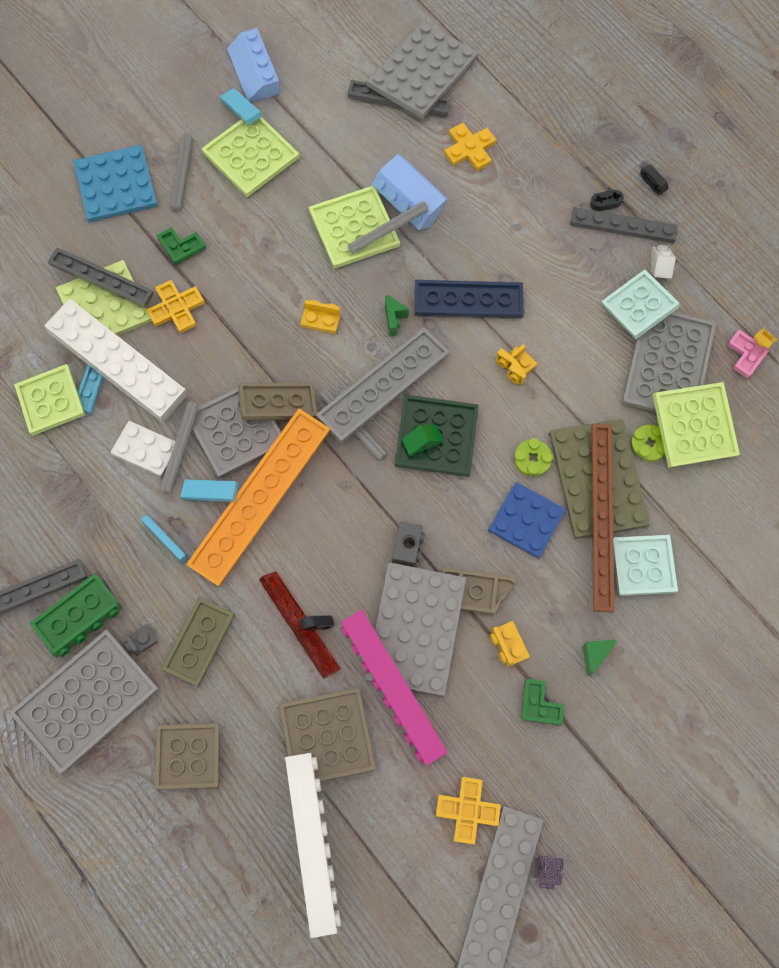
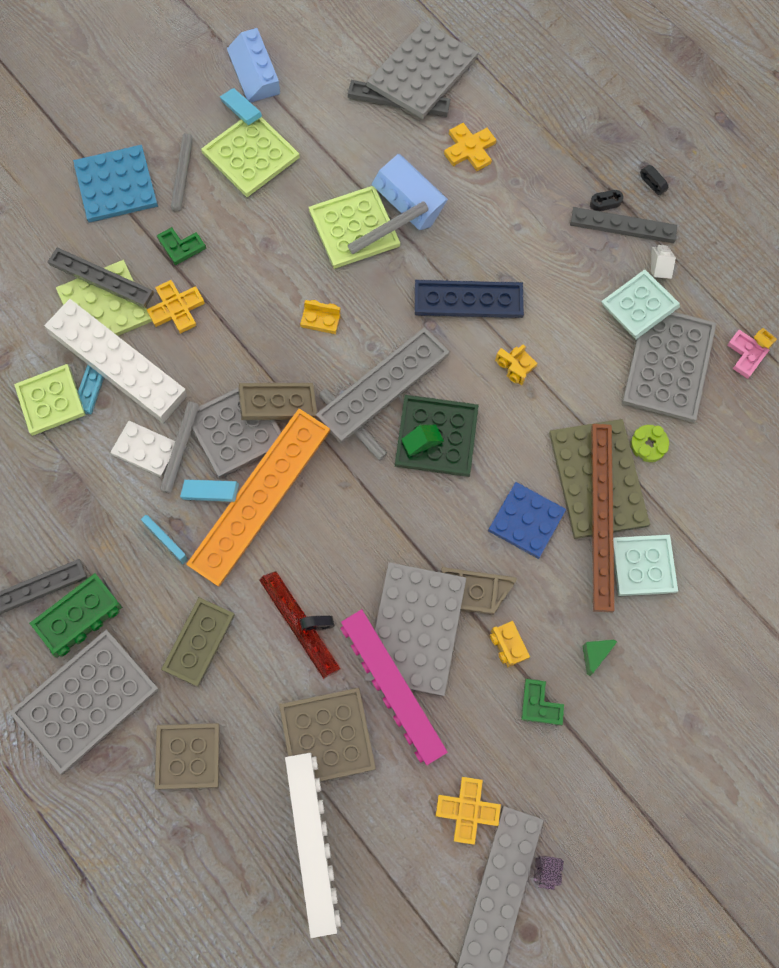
dark grey bracket [124,624,158,655] -> none
green slope [385,295,409,336] -> none
dark grey brick [392,521,425,567] -> none
lime plate [514,438,553,477] -> none
yellowish green plate [652,382,740,468] -> none

